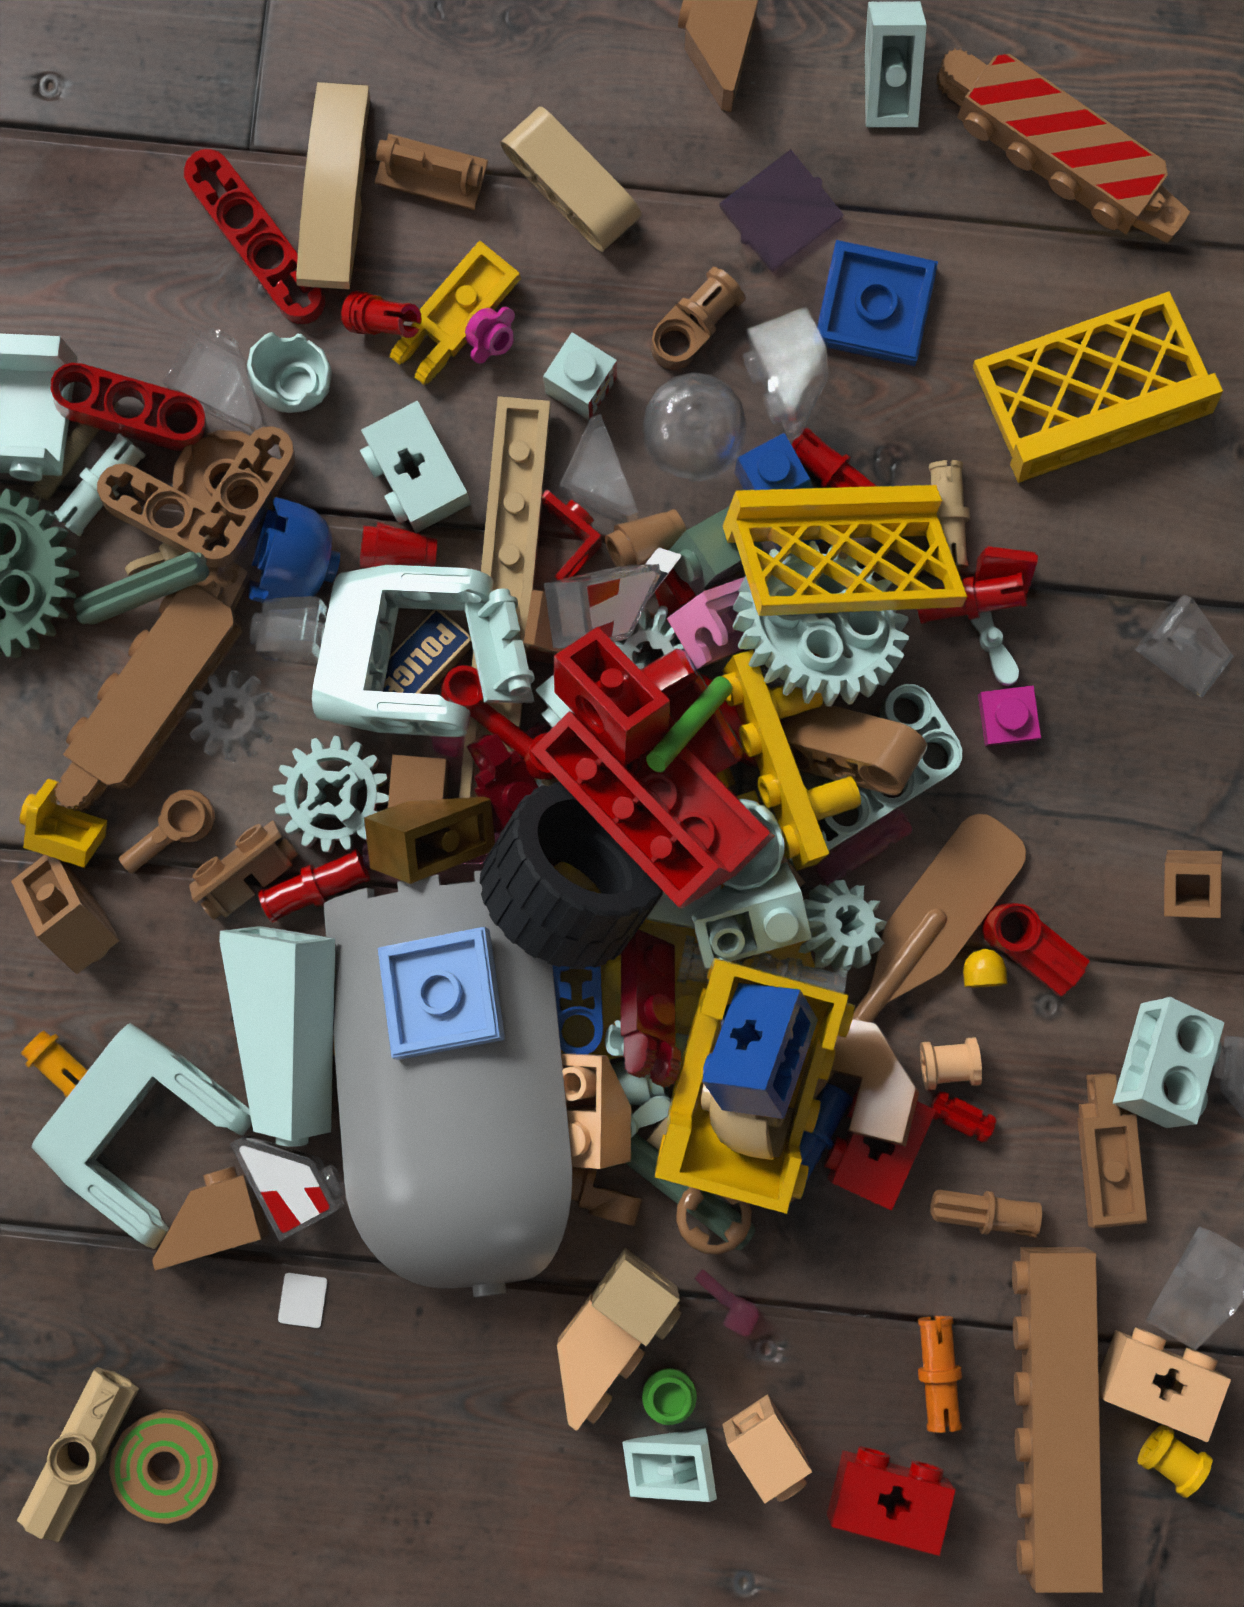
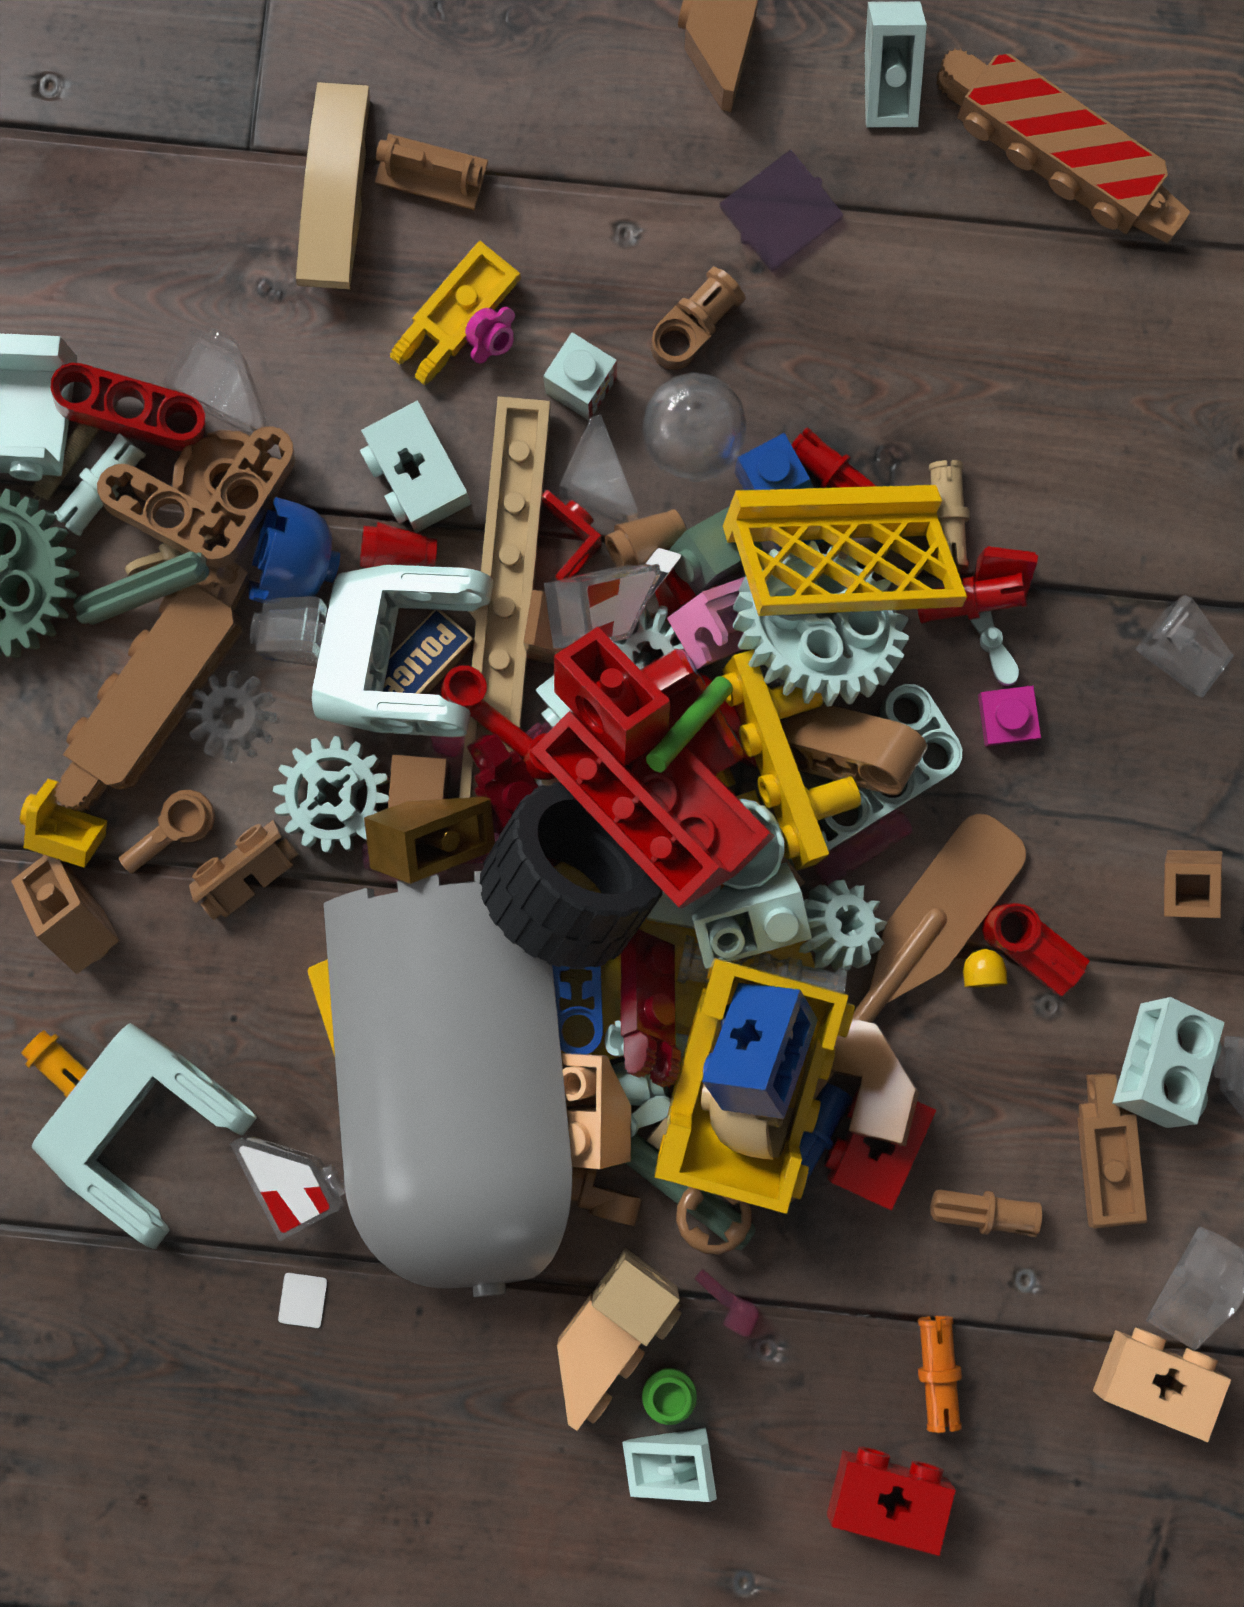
tan piece [17,1367,139,1542] -> none
medium nougat tile [109,1409,222,1524] -> none
medium nougat slope [152,1166,270,1271] -> none
red beam [184,149,325,324] -> none
light aqua slope [220,926,335,1147] -> none
light aqua hair [247,332,332,413] -> none
red pin [258,849,371,923] -> none
red pin [341,291,422,338] -> none
light blue tile [378,927,505,1060] -> none
light aqua hinge [464,588,535,703] -> none
tan beam [500,106,642,252] -> none
light nougat brick [723,1394,812,1504] -> none
clear slope [743,307,829,440] -> none
blue tile [813,240,938,366] -> none
light nougat bush [920,1037,982,1090] -> none
red piece [930,1092,997,1142] -> none
yellow fence [973,291,1223,483] -> none
medium nougat brick [1012,1247,1103,1593] -> none
yellow bush [1137,1424,1213,1498] -> none

